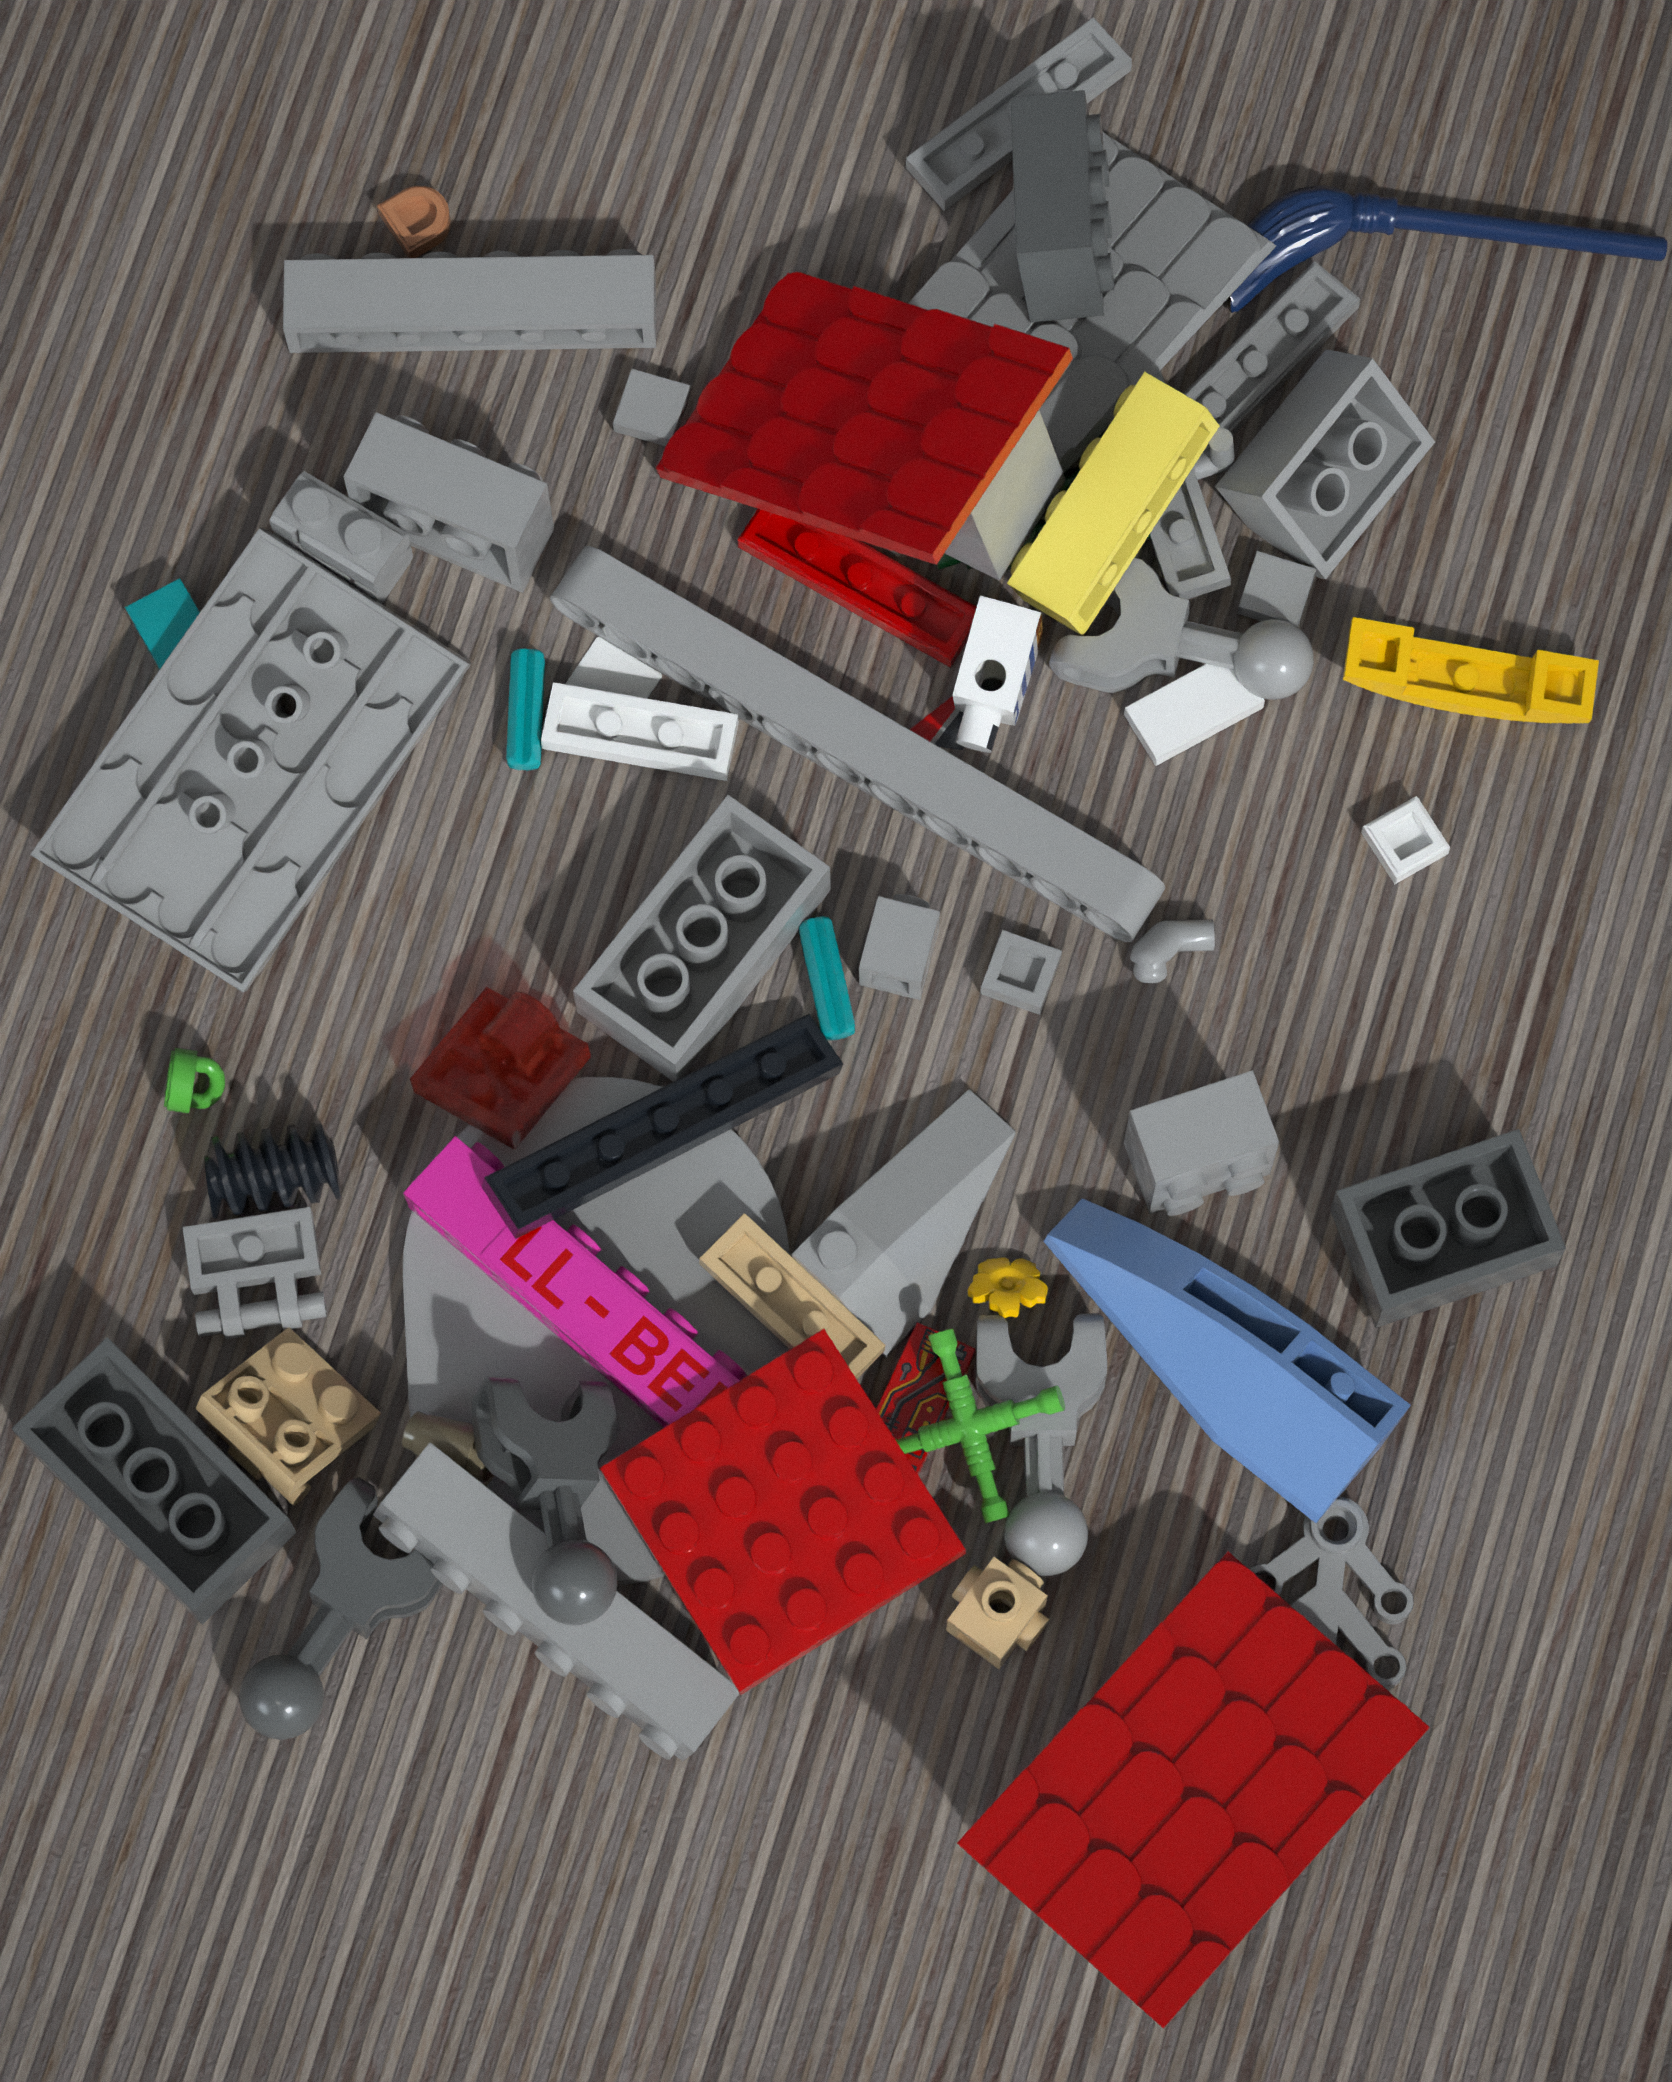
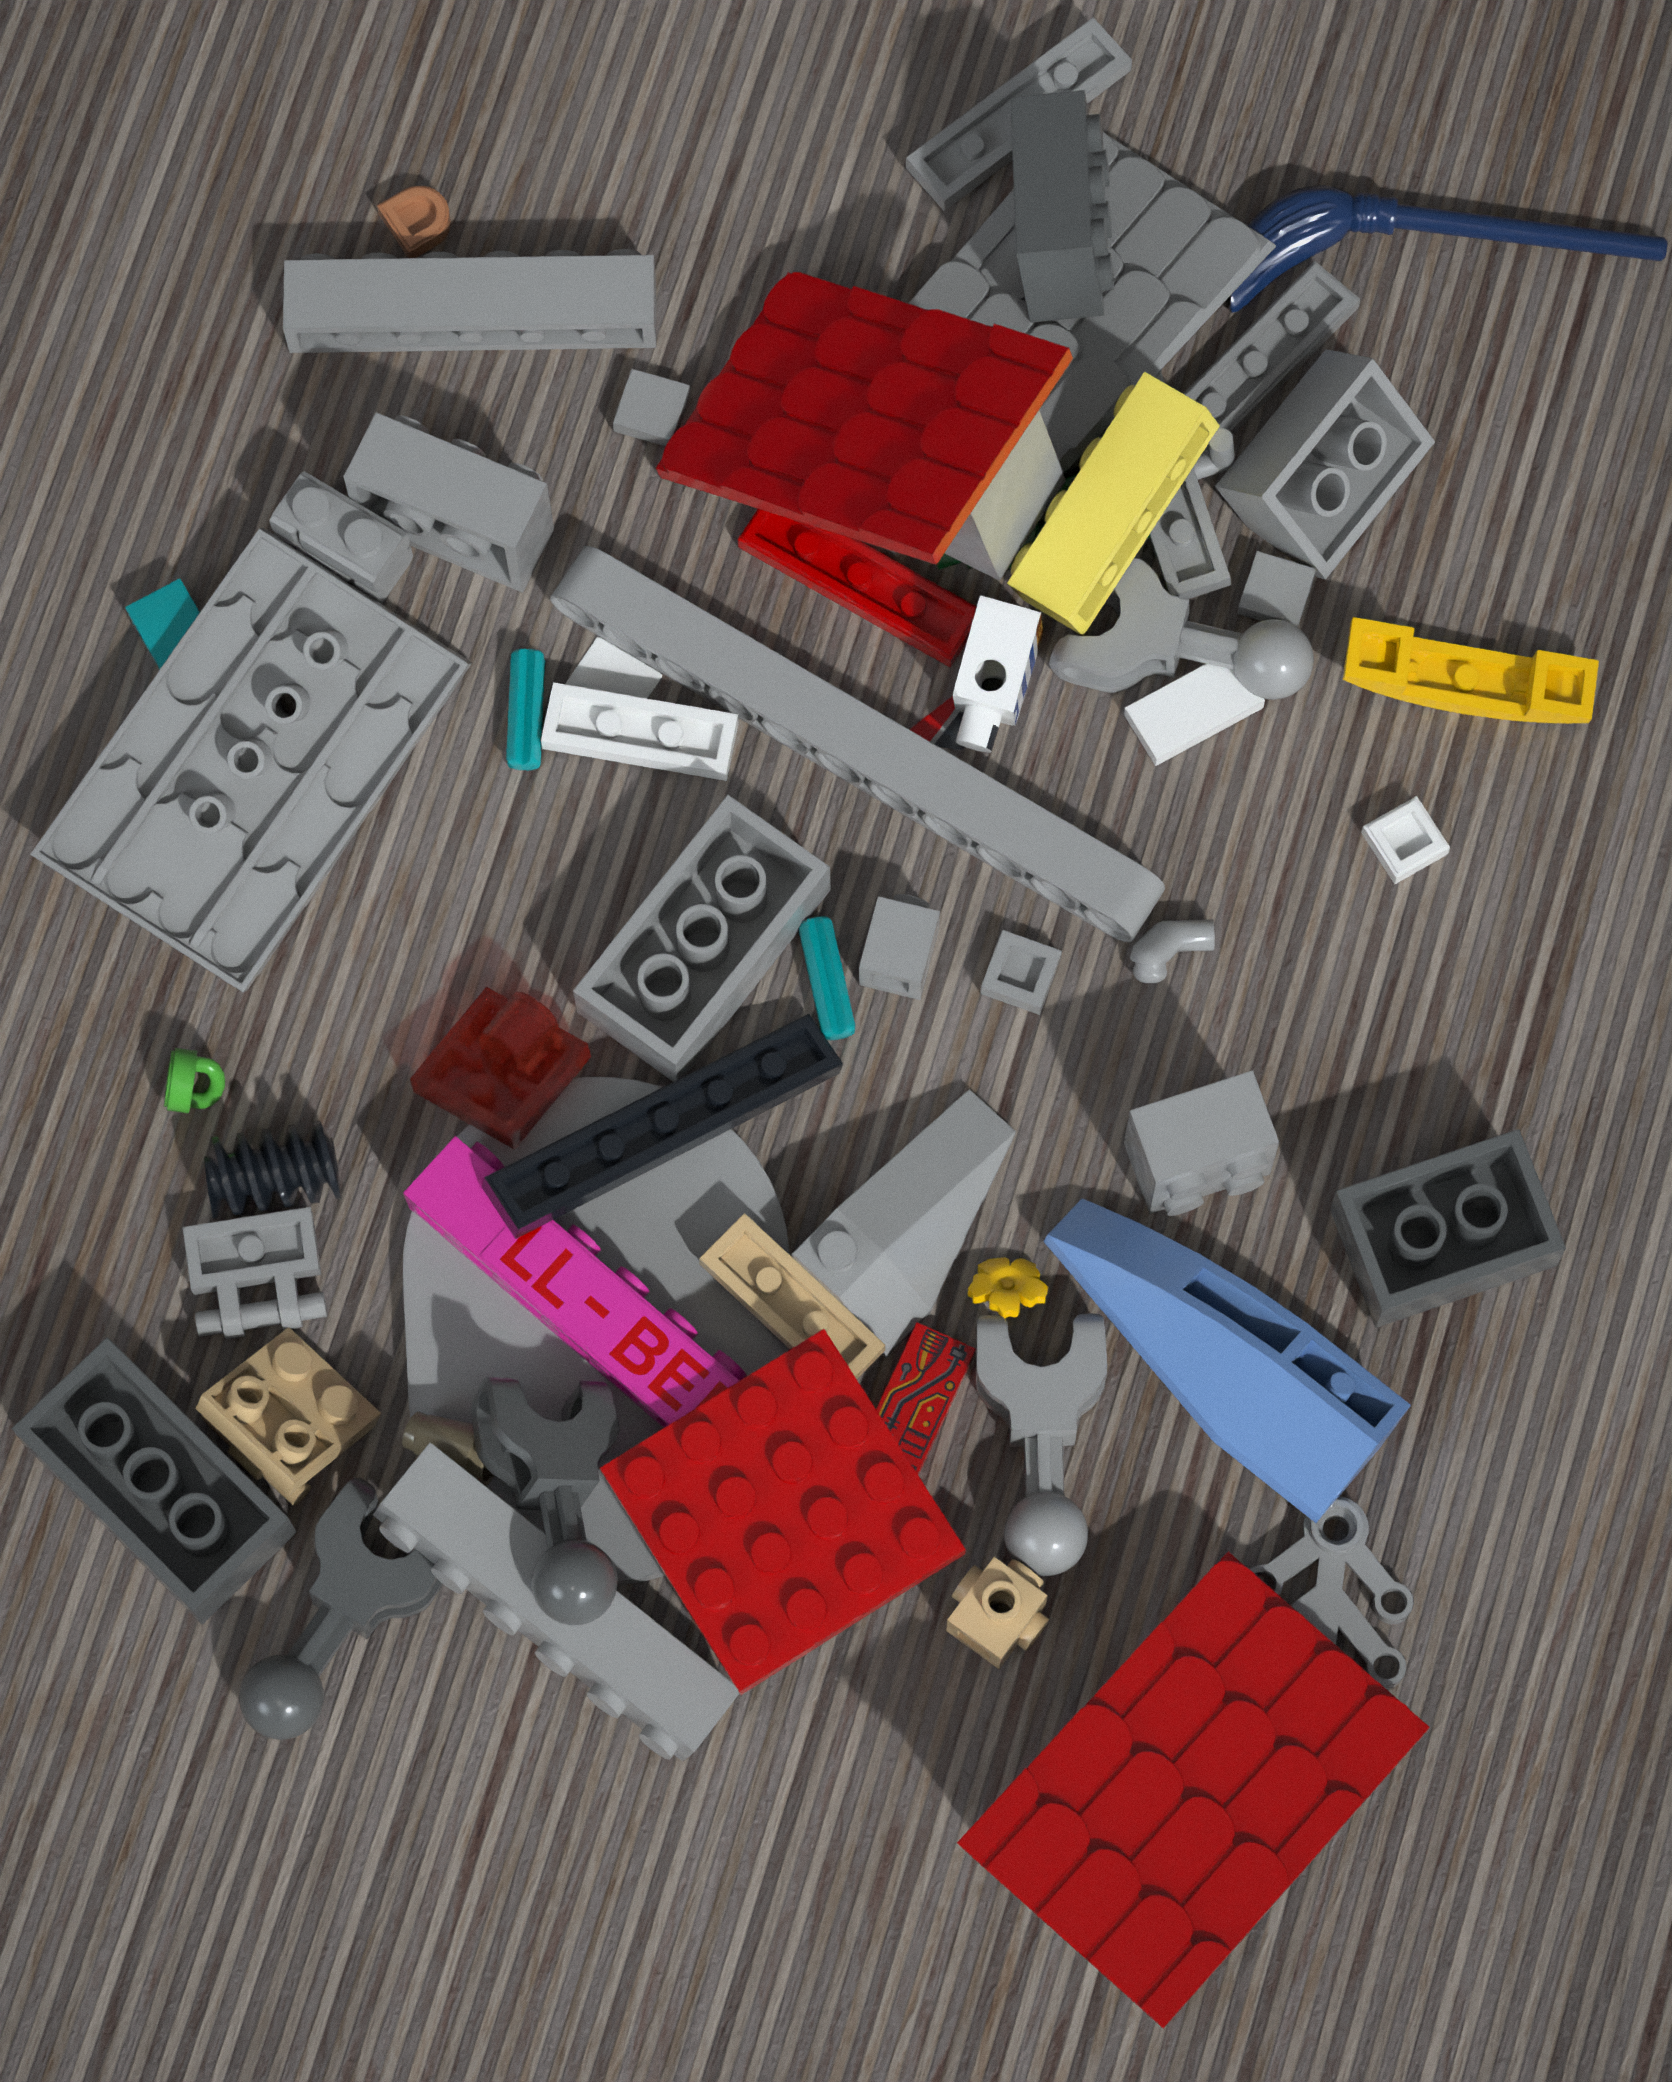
bright green piece [895,1328,1065,1524] -> none

